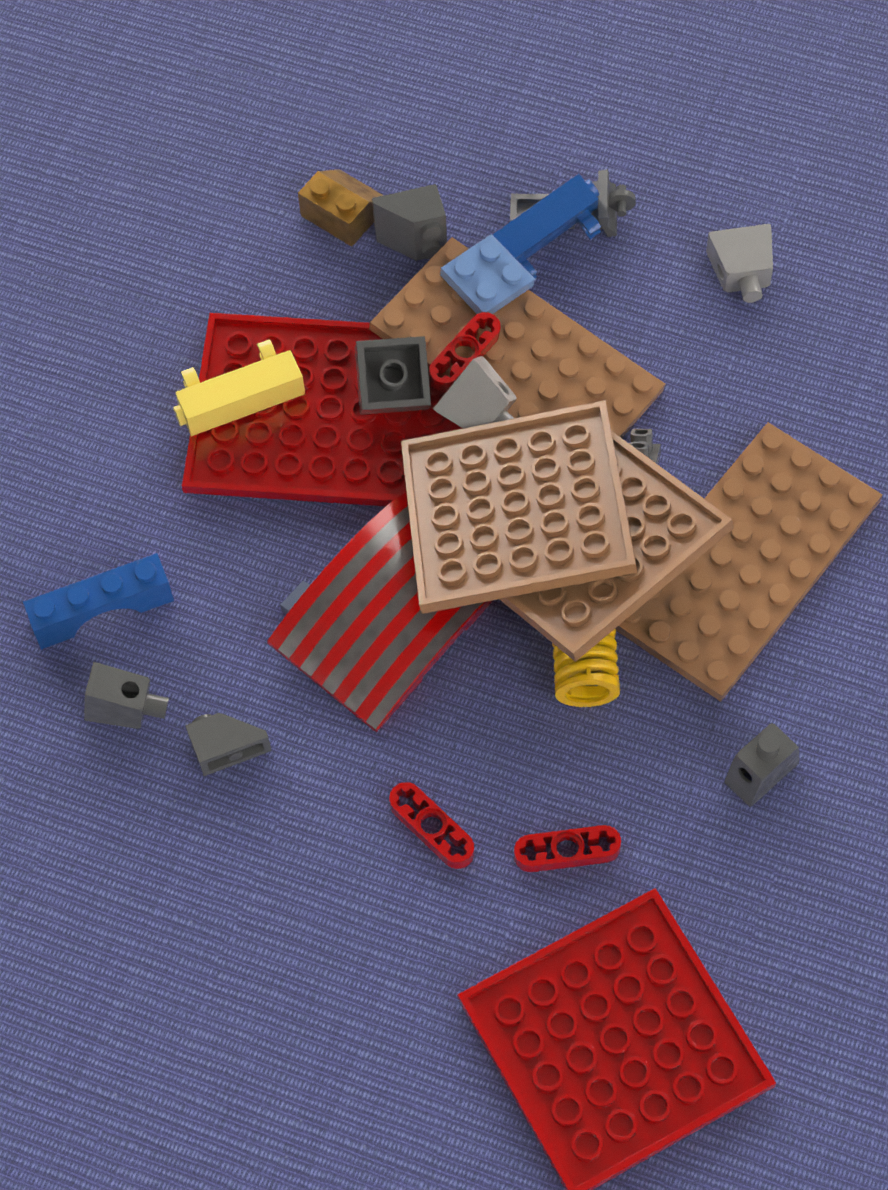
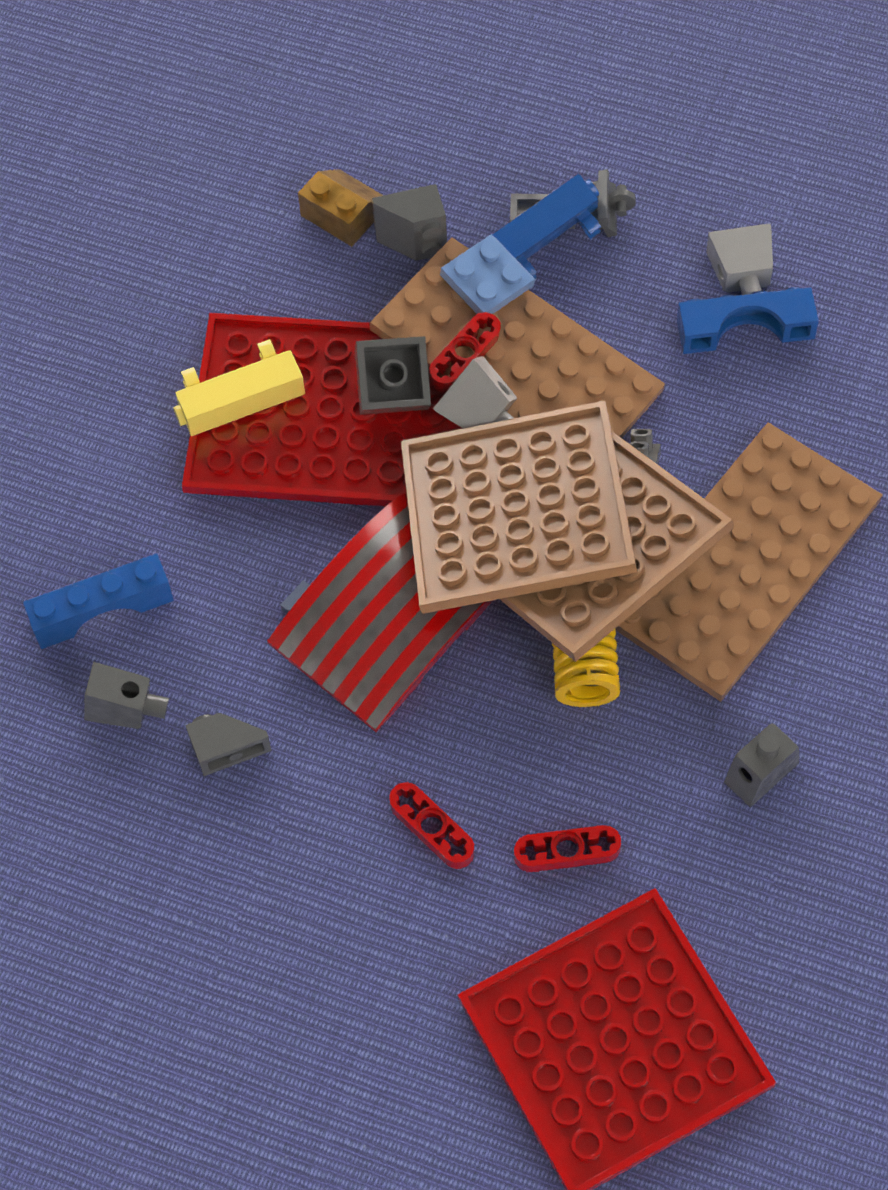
none -> blue arch [677,287,819,354]

